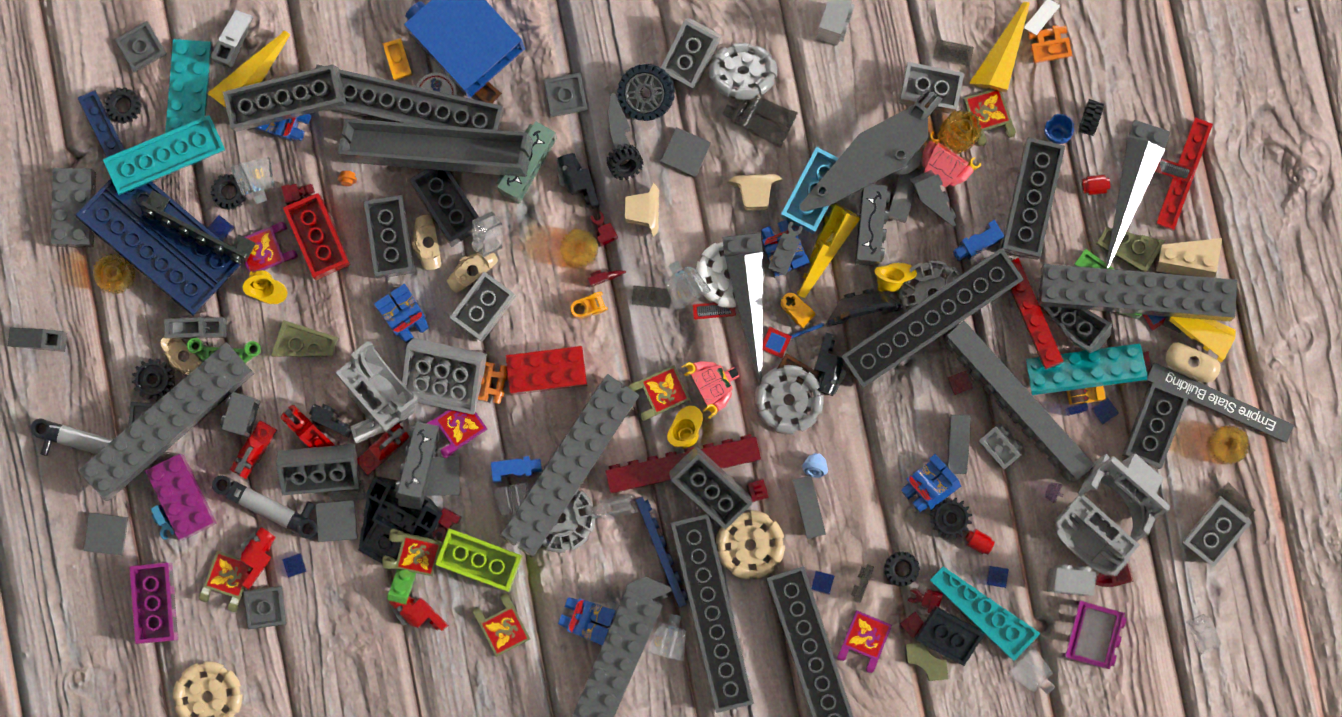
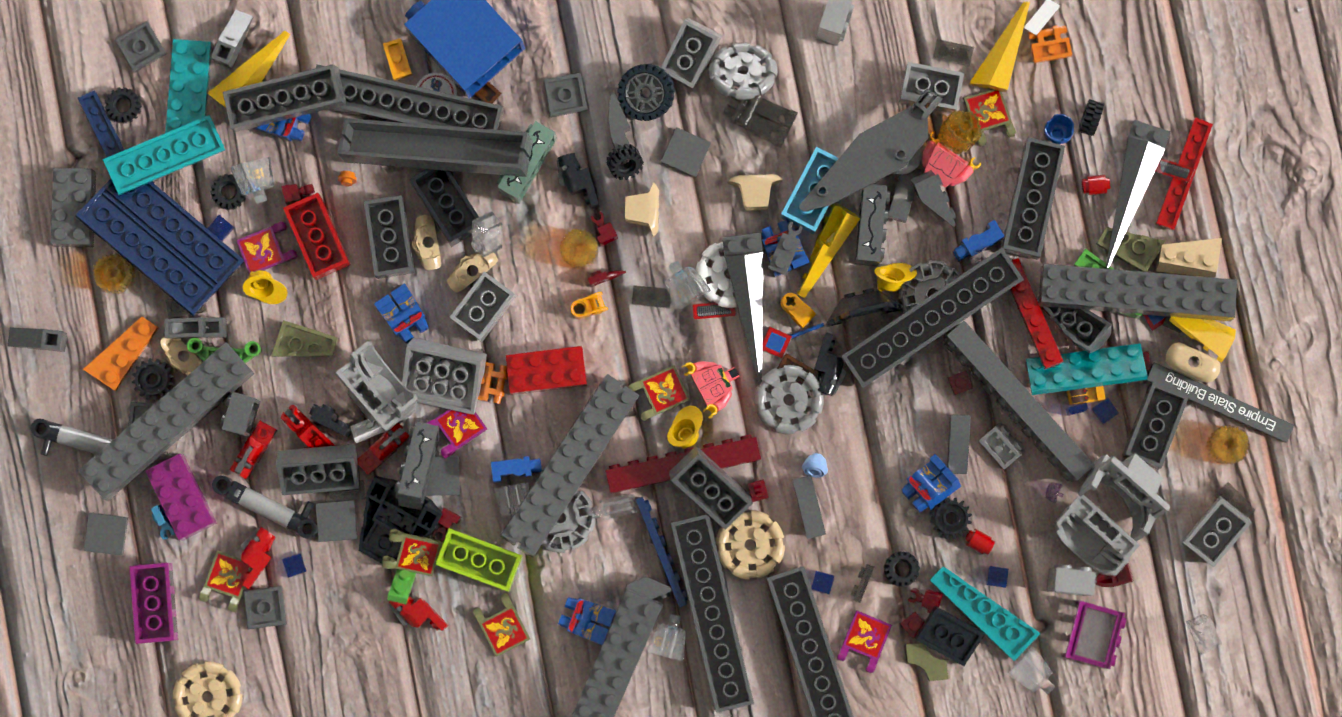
pearl dark grey bracket [141,190,256,265] -> none
none -> orange wing [83,317,159,391]

